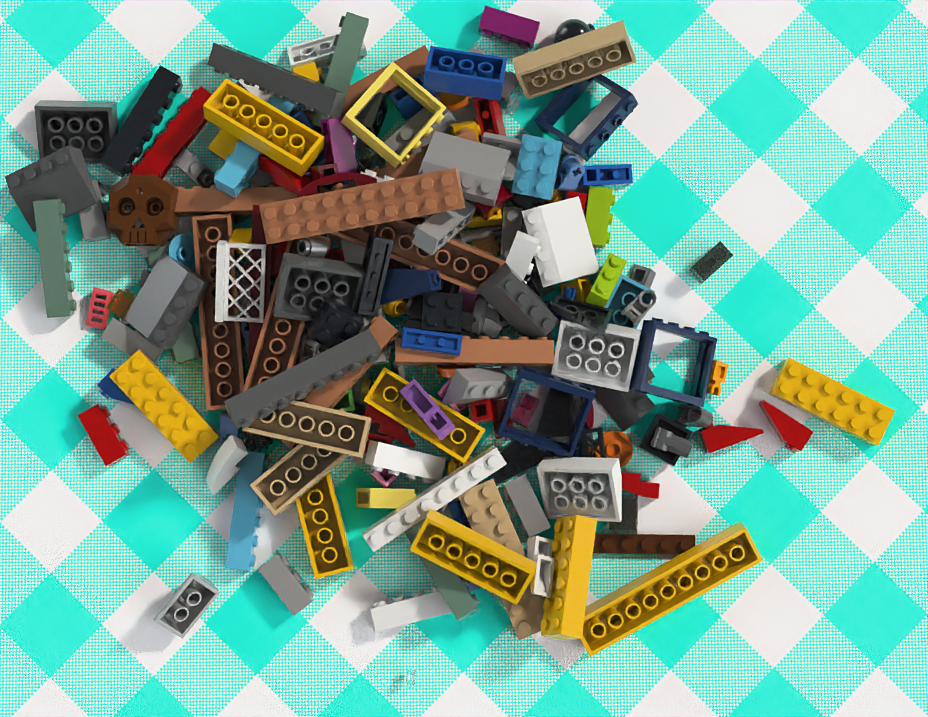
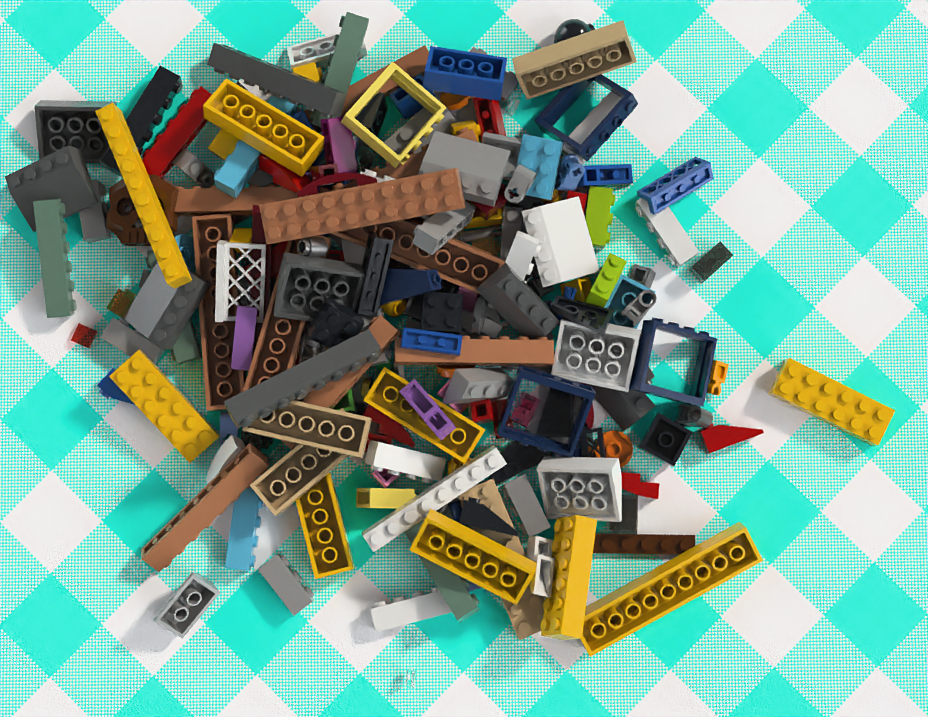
red brick [77,404,130,466] -> none
coral slope [86,287,115,330] -> none
magenta brick [478,6,540,49] -> none
dark grey piece [650,427,693,458] -> none
red slope [758,400,814,453] -> none
none -> clear red tile [71,323,98,349]
none -> yellow brick [95,103,193,289]
none -> nougat brick [141,443,269,572]
none -> medium lavender slope [231,305,258,371]
none -> black slope [459,497,519,536]
none -> light grey piece [504,164,537,203]
none -> white brick [635,192,699,267]
none -> blue fence [637,156,714,214]

